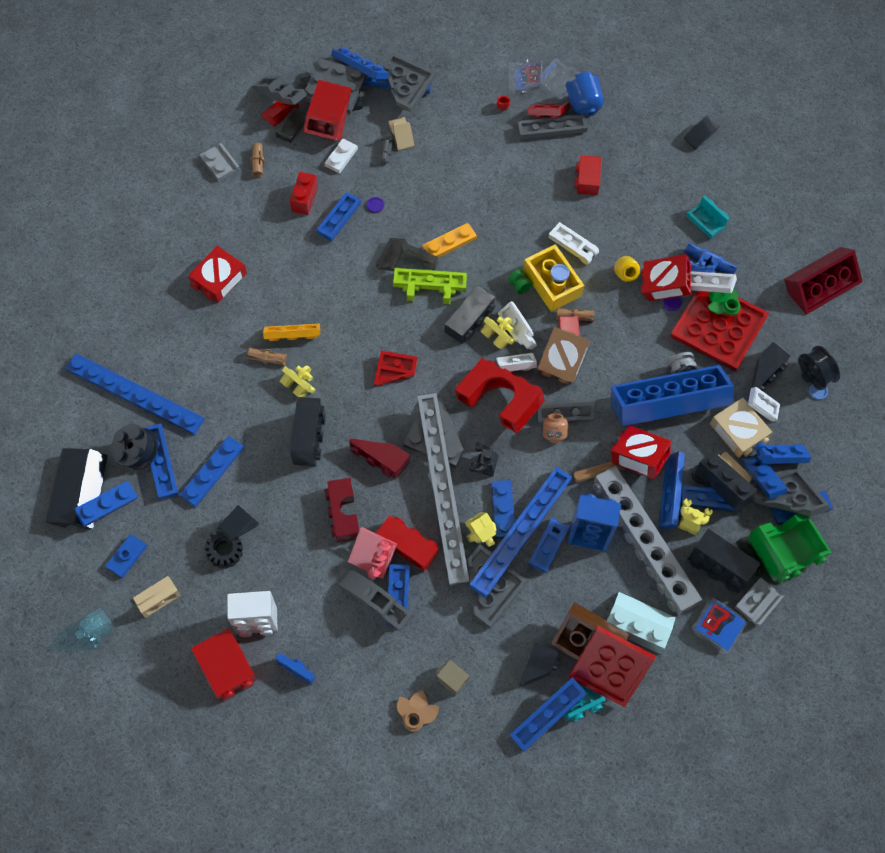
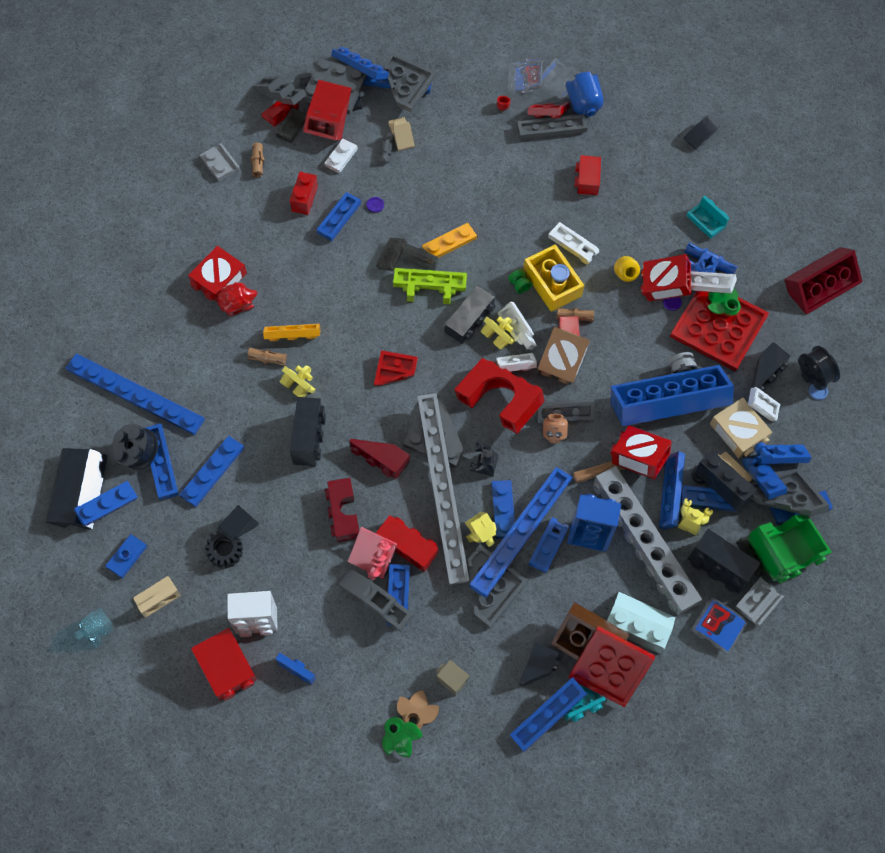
none -> red animal [217,282,257,317]
none -> green plate [382,717,423,758]

